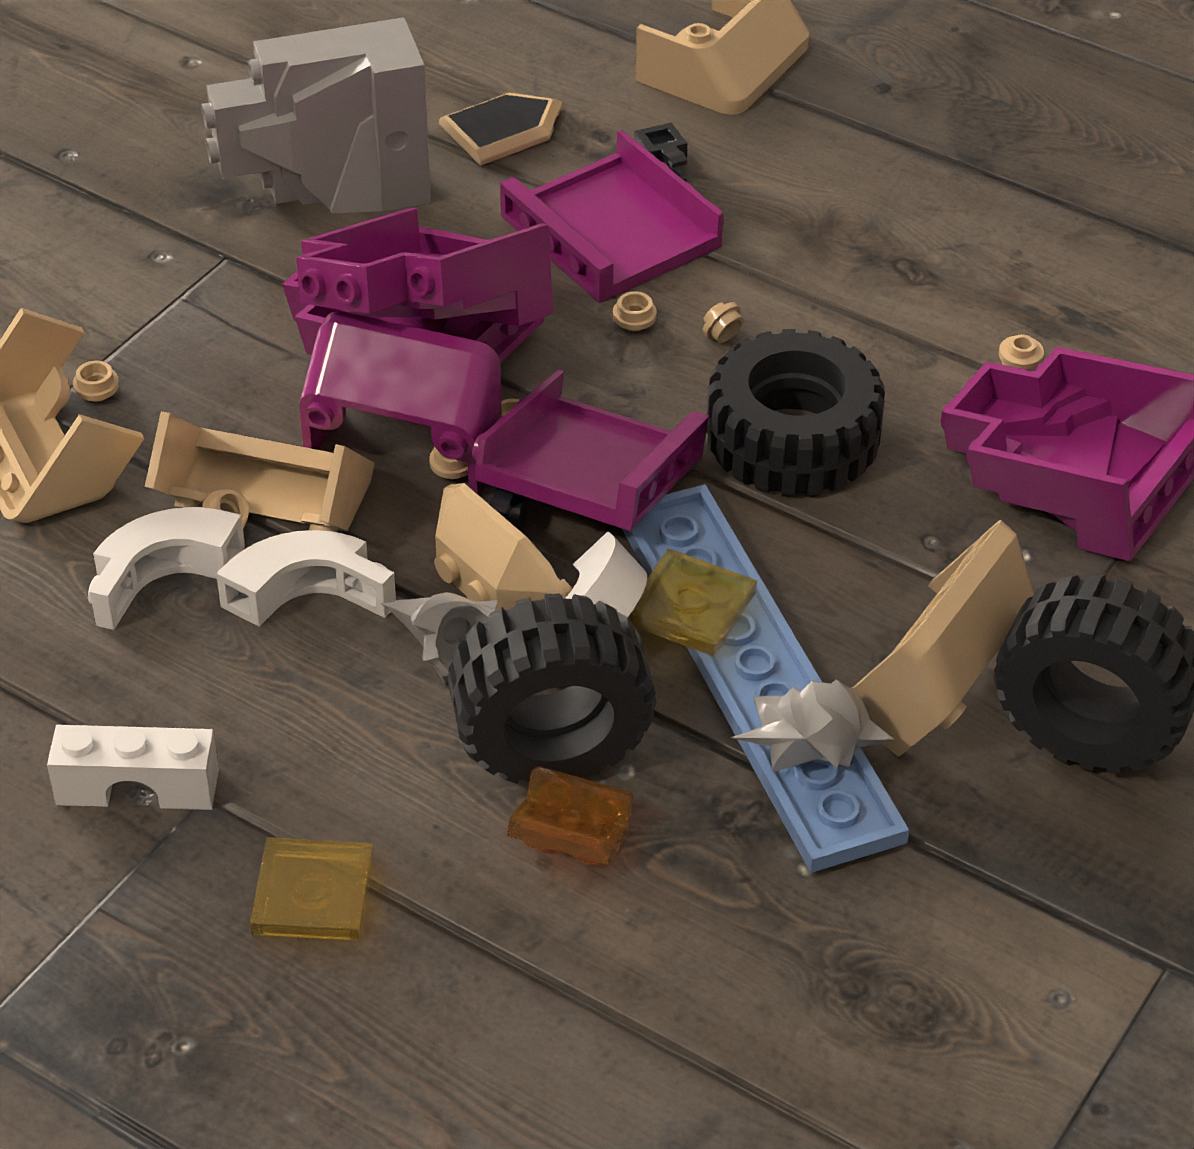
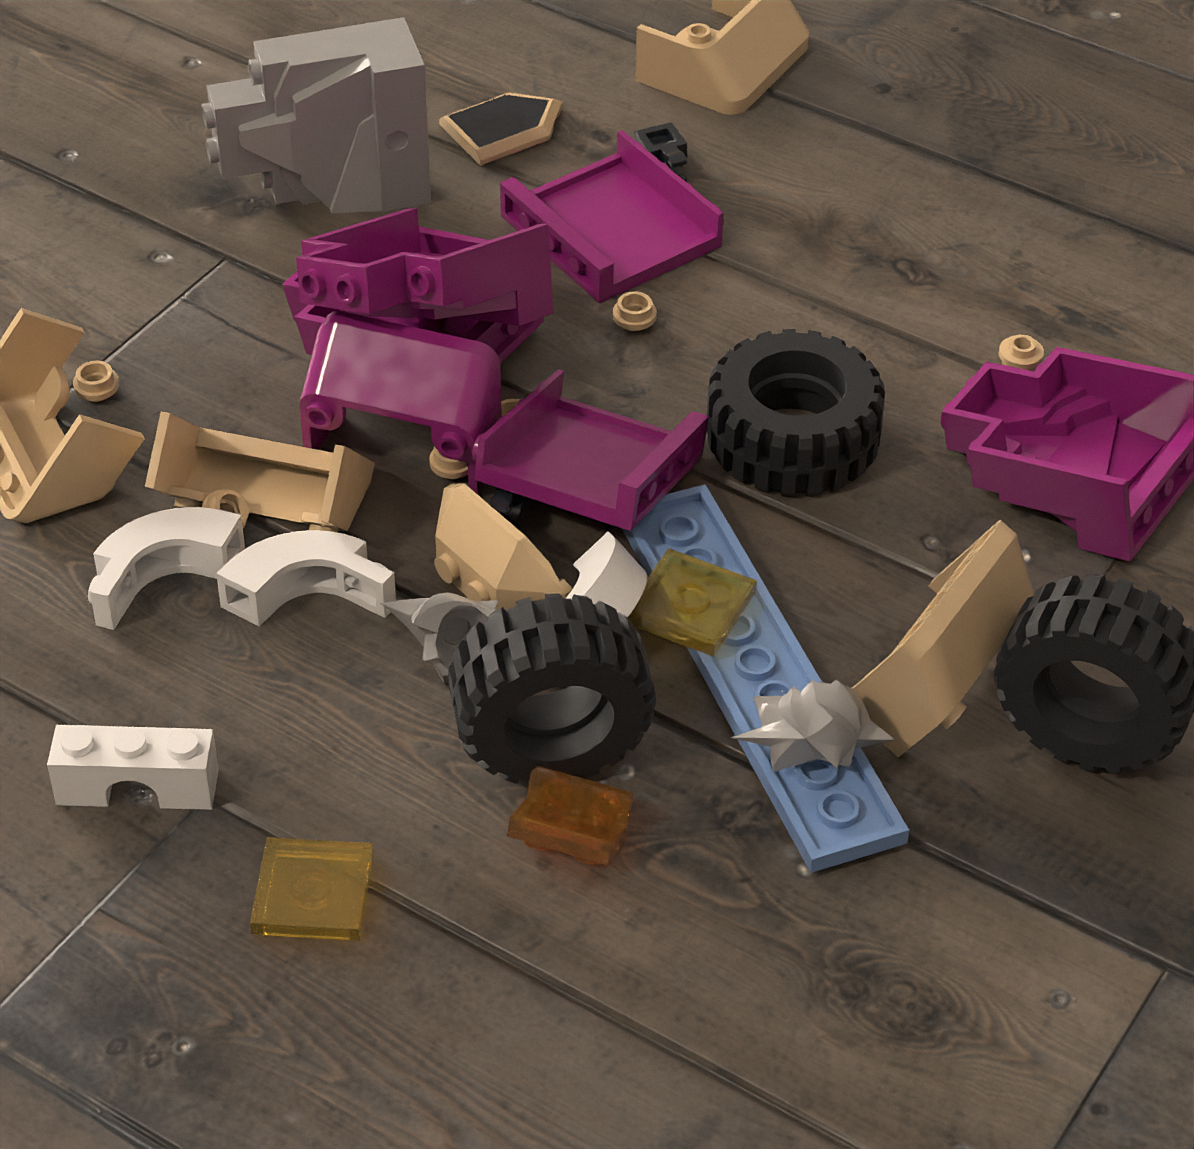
tan plate [703,302,744,343] -> none

